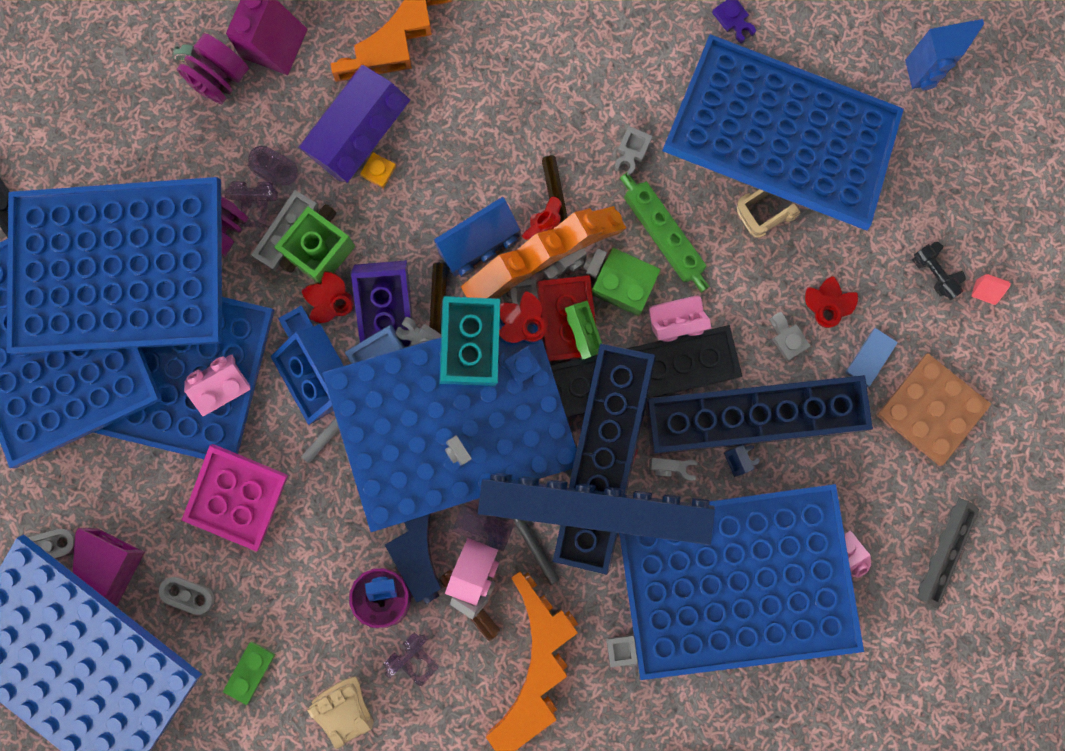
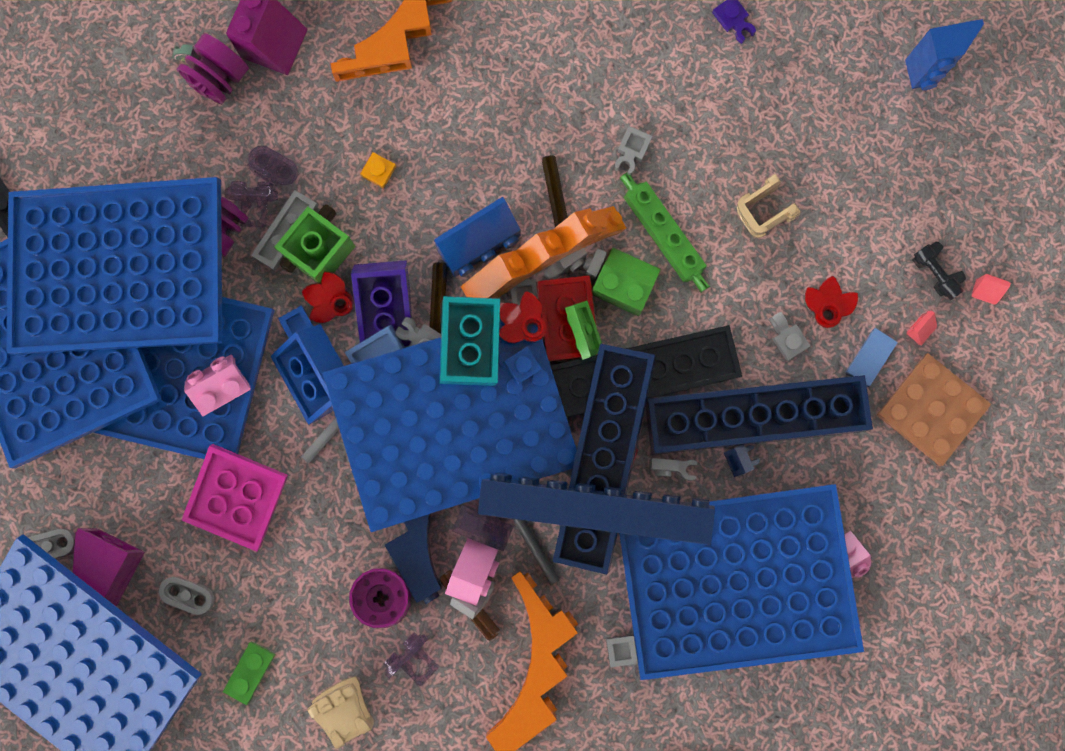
dark purple slope [298,65,410,183] -> none
blue plate [365,577,398,602] -> none
light grey plate [445,435,472,465] -> none
red plate [522,197,562,240] -> none
bright pink bracket [648,295,711,342] -> none
blue plate [662,34,904,231] -> none
dark grey plate [917,498,979,609] -> none
none -> coral slope [907,310,937,346]

